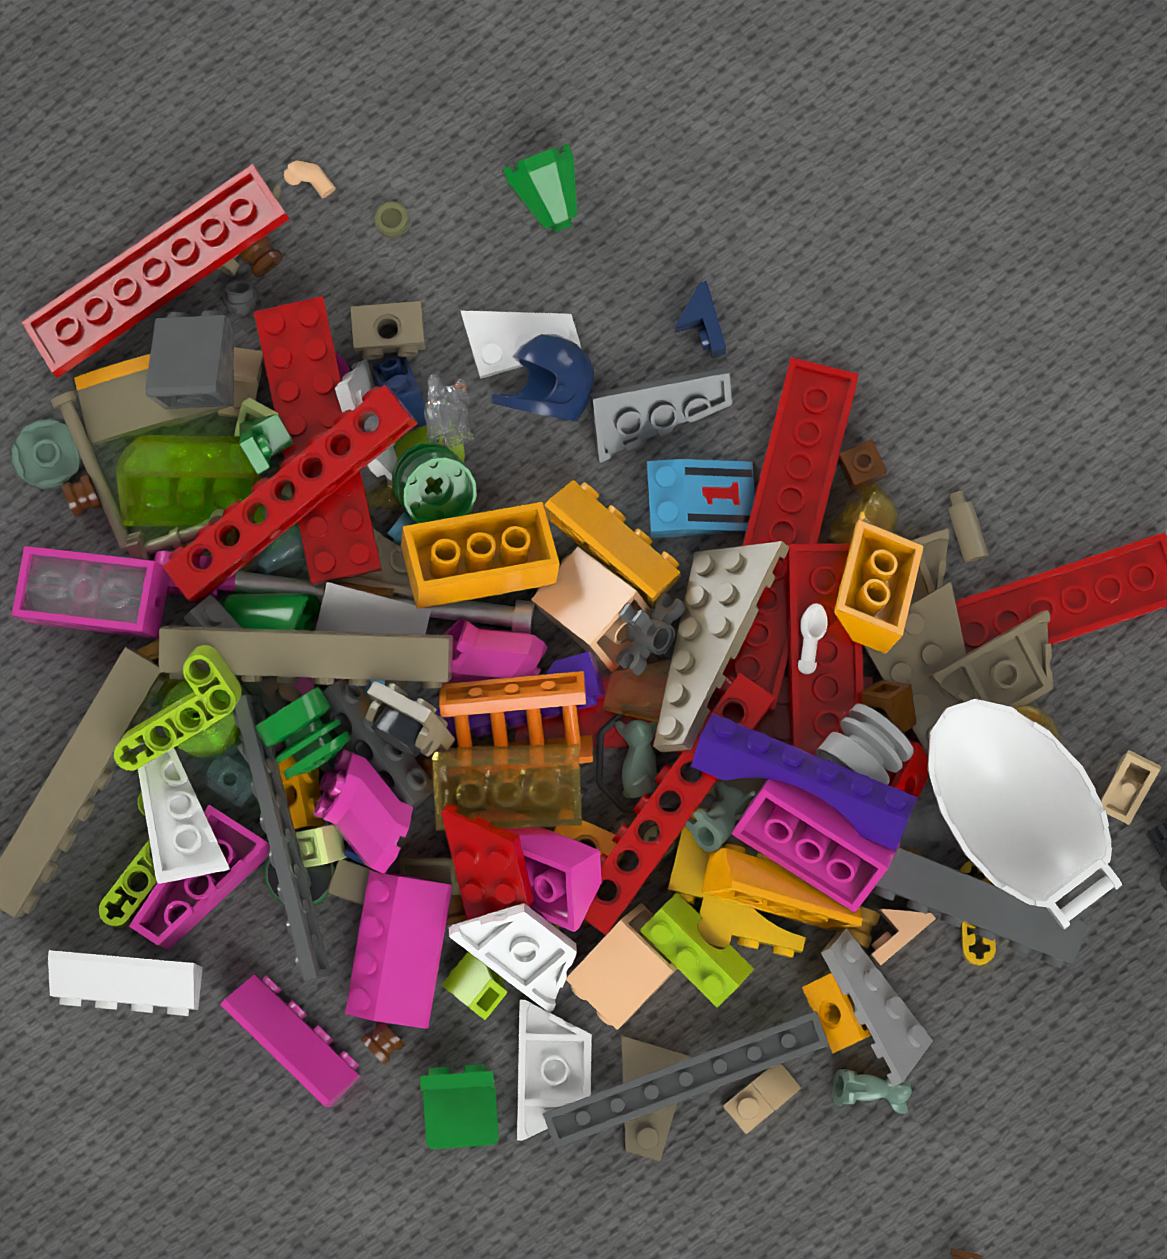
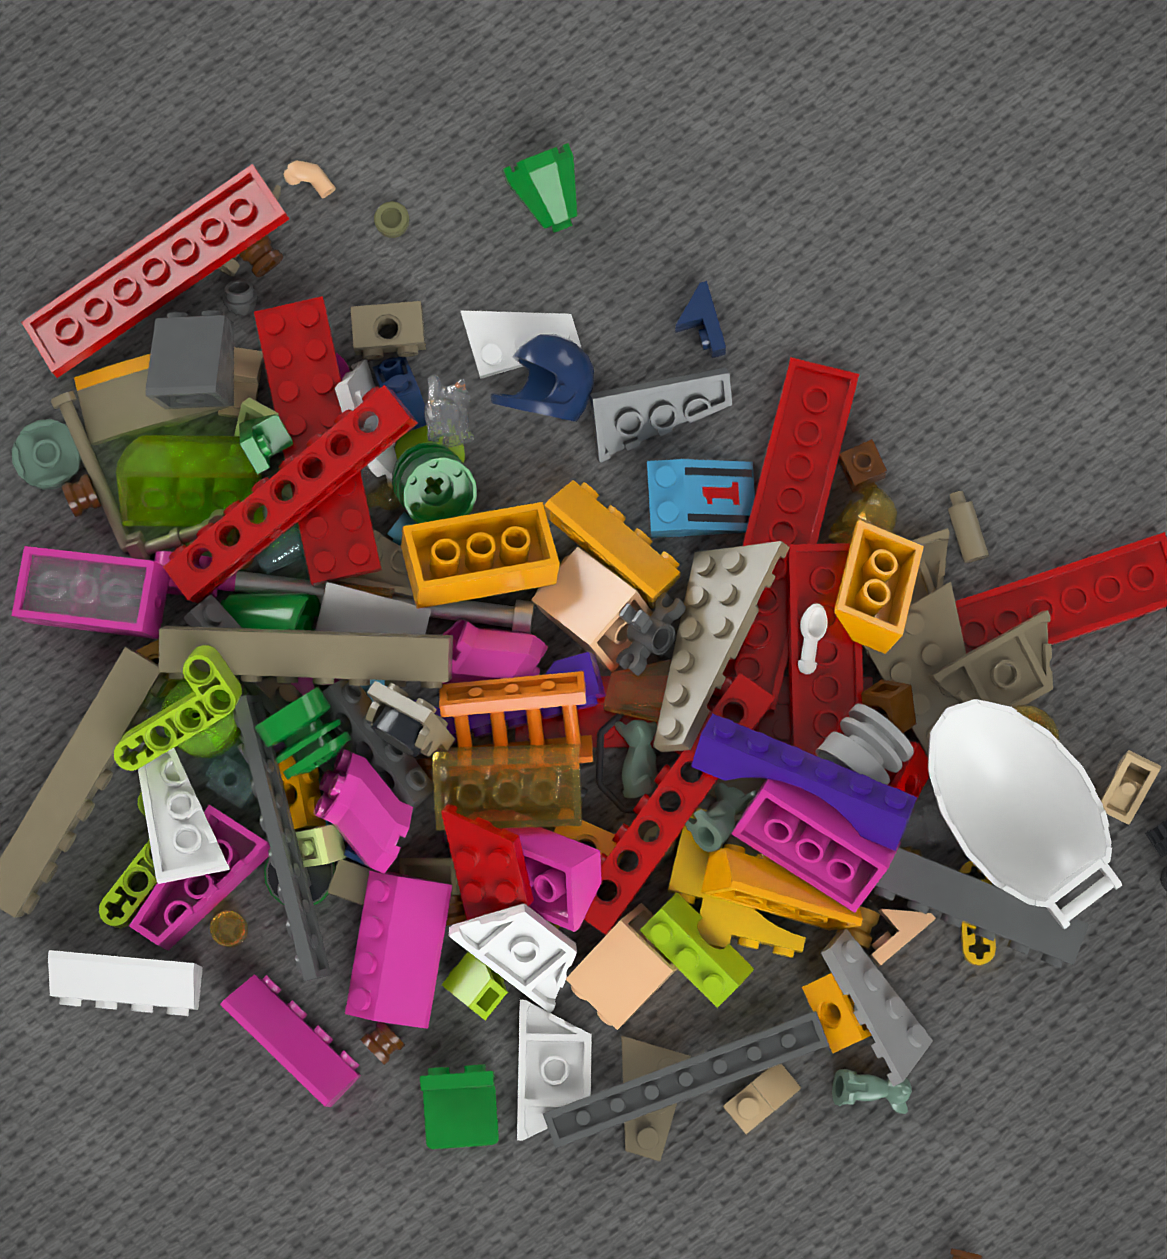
none -> clear yellow wheel [210,911,248,948]

